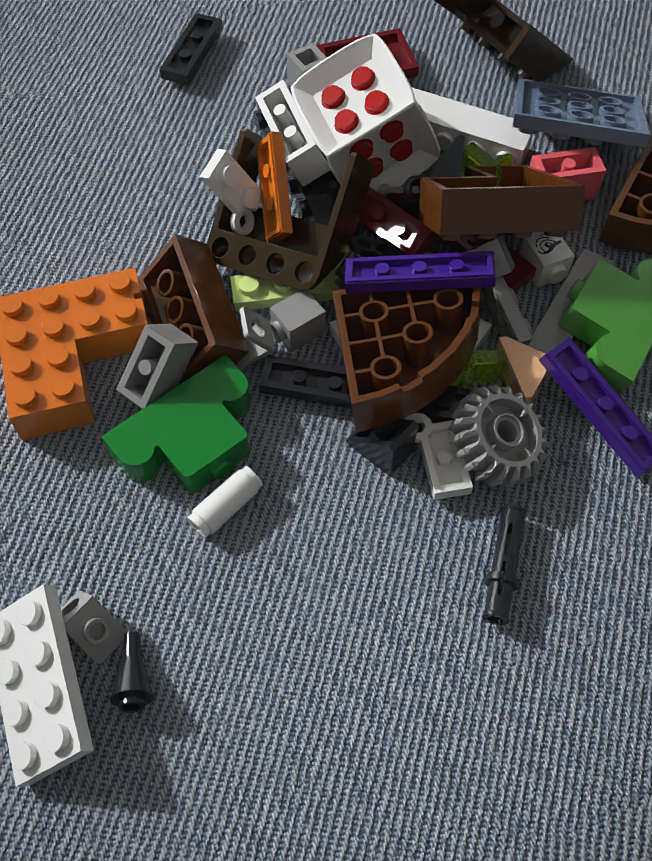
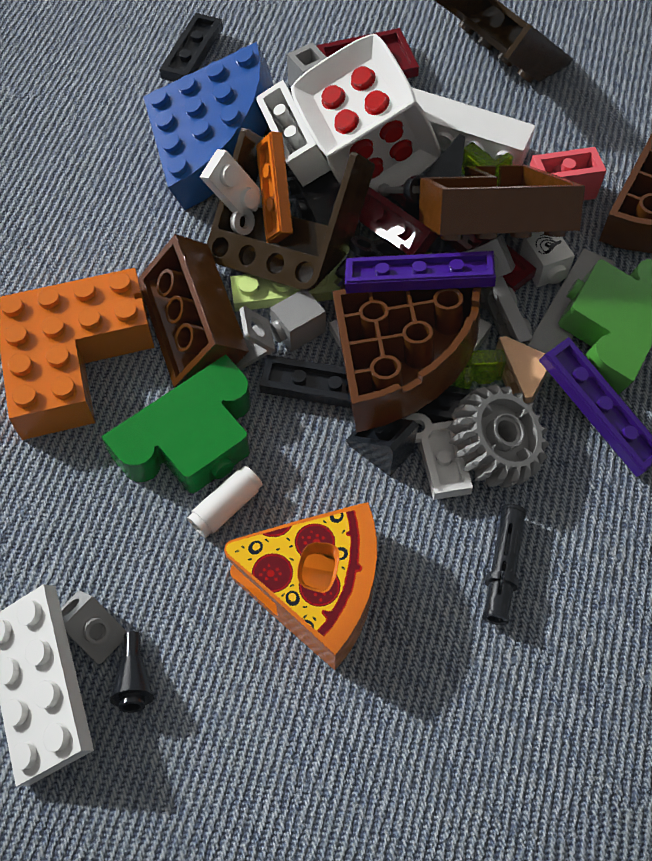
light grey brick [116,323,199,409] -> none
sand blue plate [512,78,650,150] -> none
none -> blue brick [143,42,273,211]
none -> piece [224,502,377,670]

